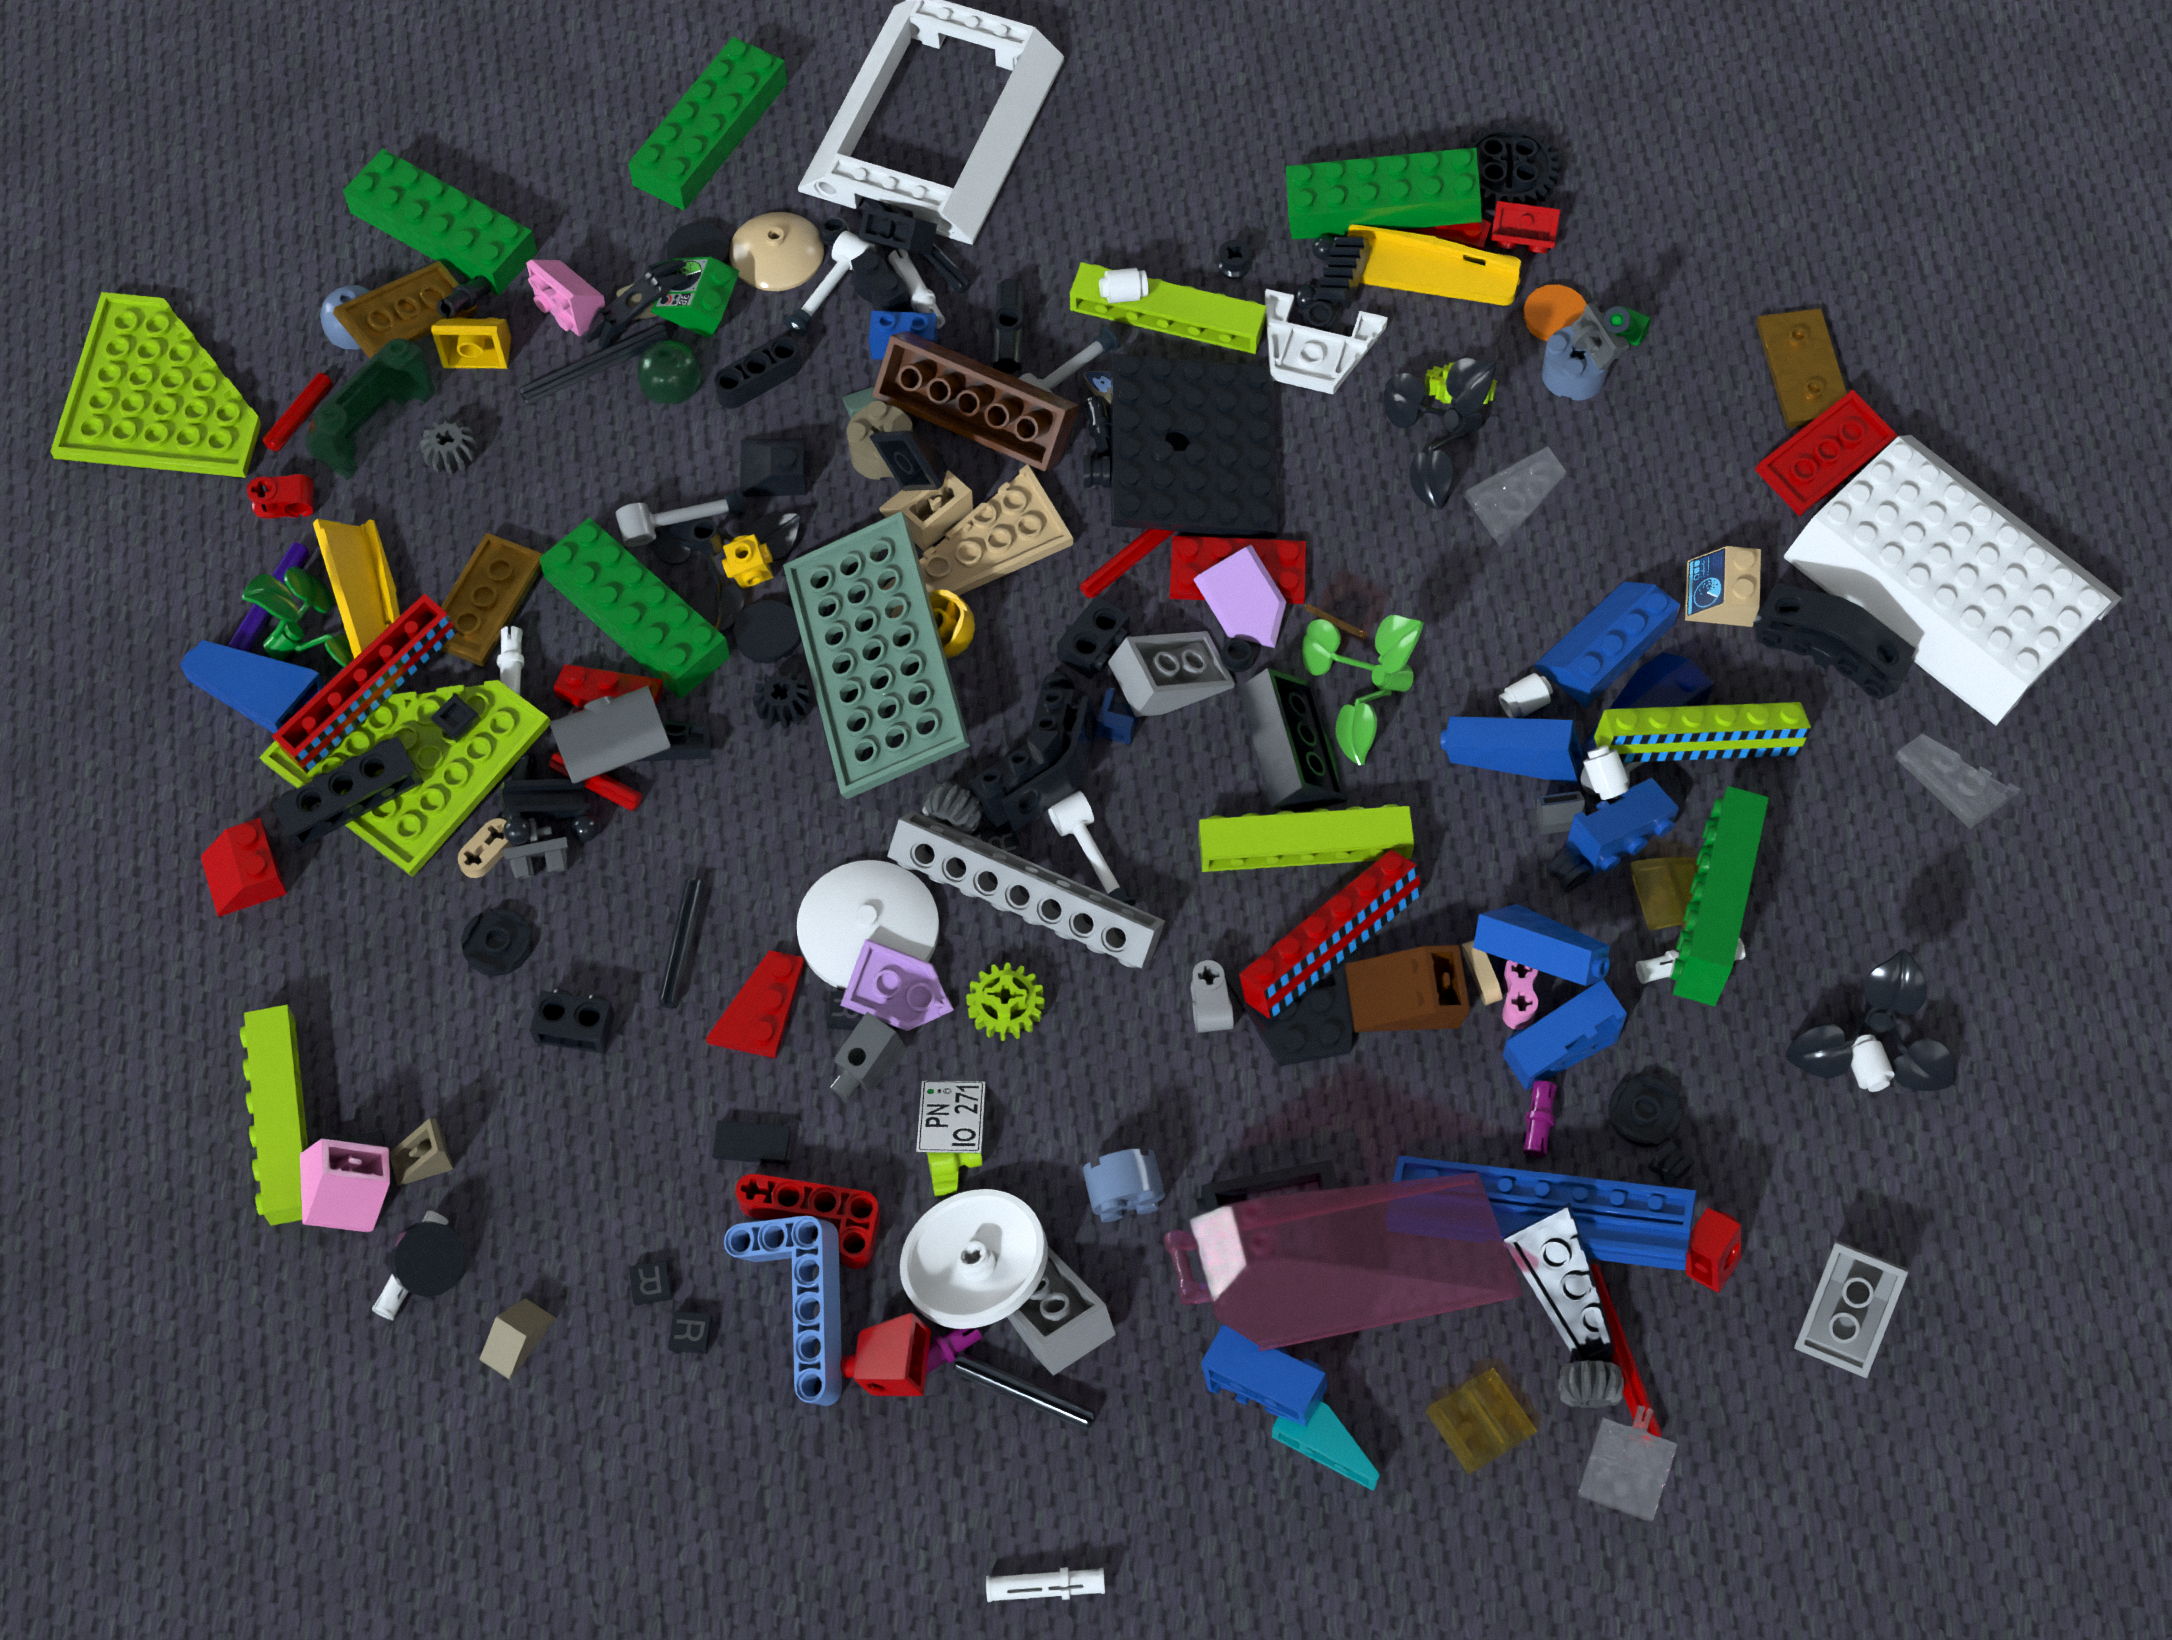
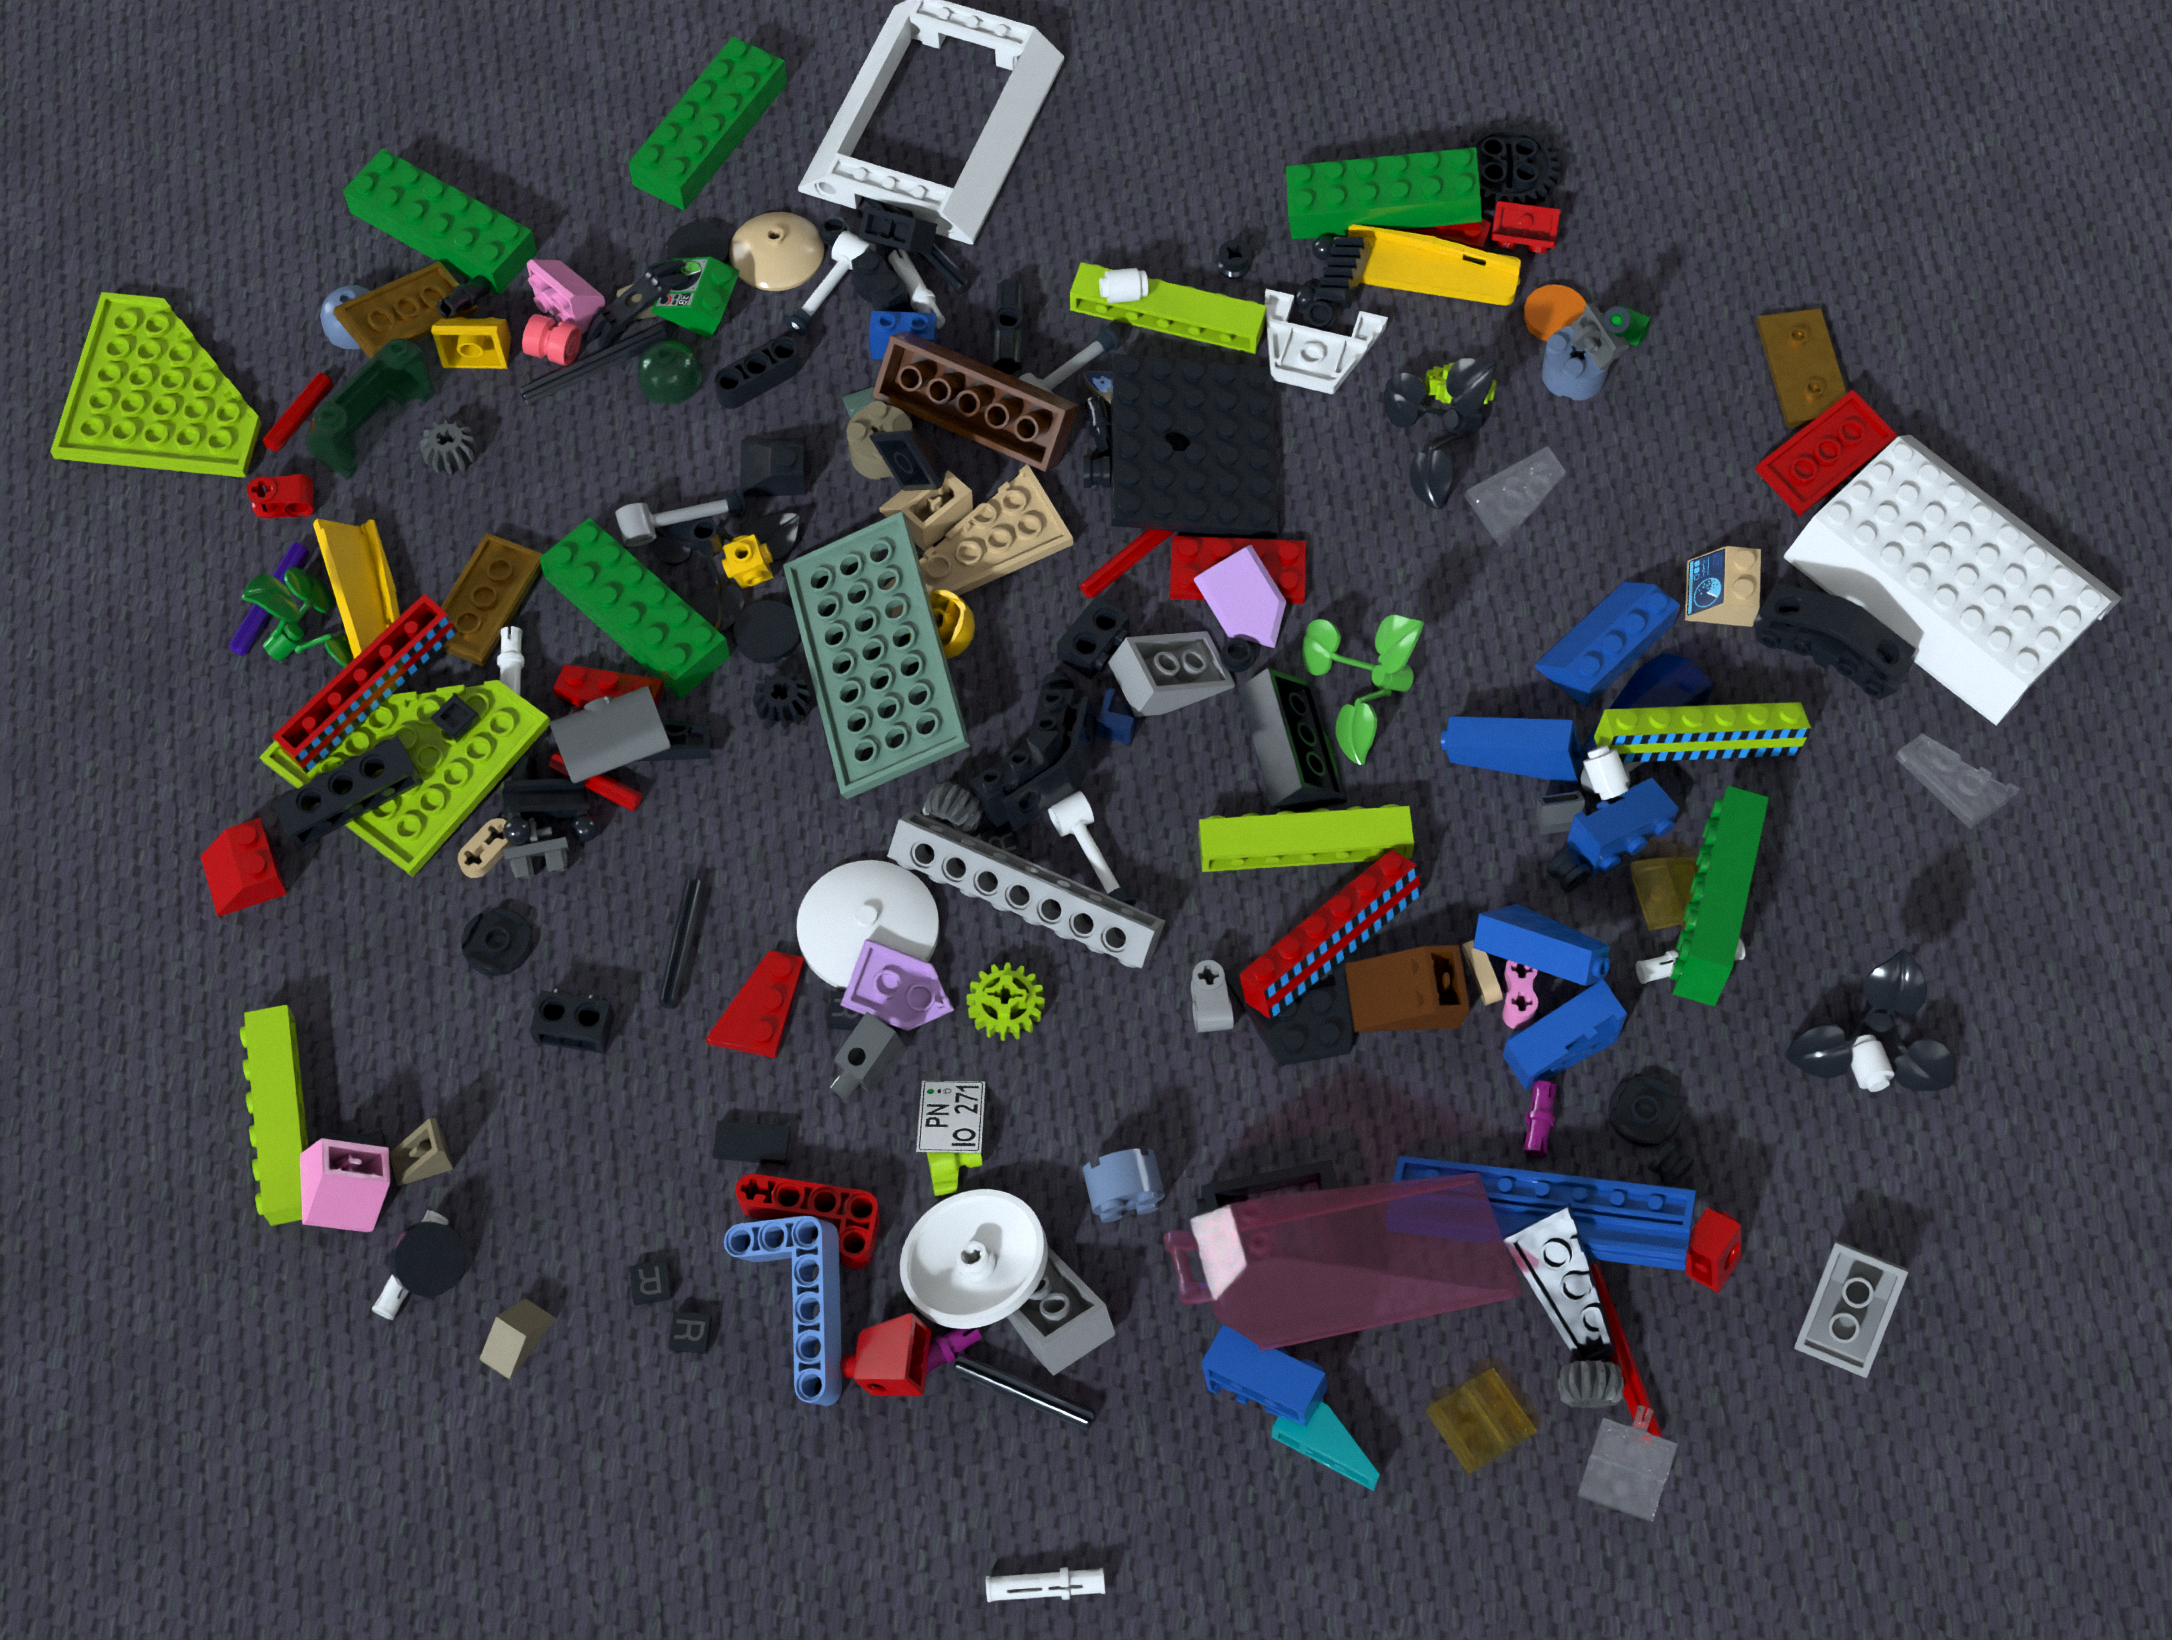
blue slope [180,640,325,734] -> none
clear orange piece [1304,603,1369,639] -> none
white brick [1499,673,1553,718] -> none
none -> coral wheel [522,313,582,366]

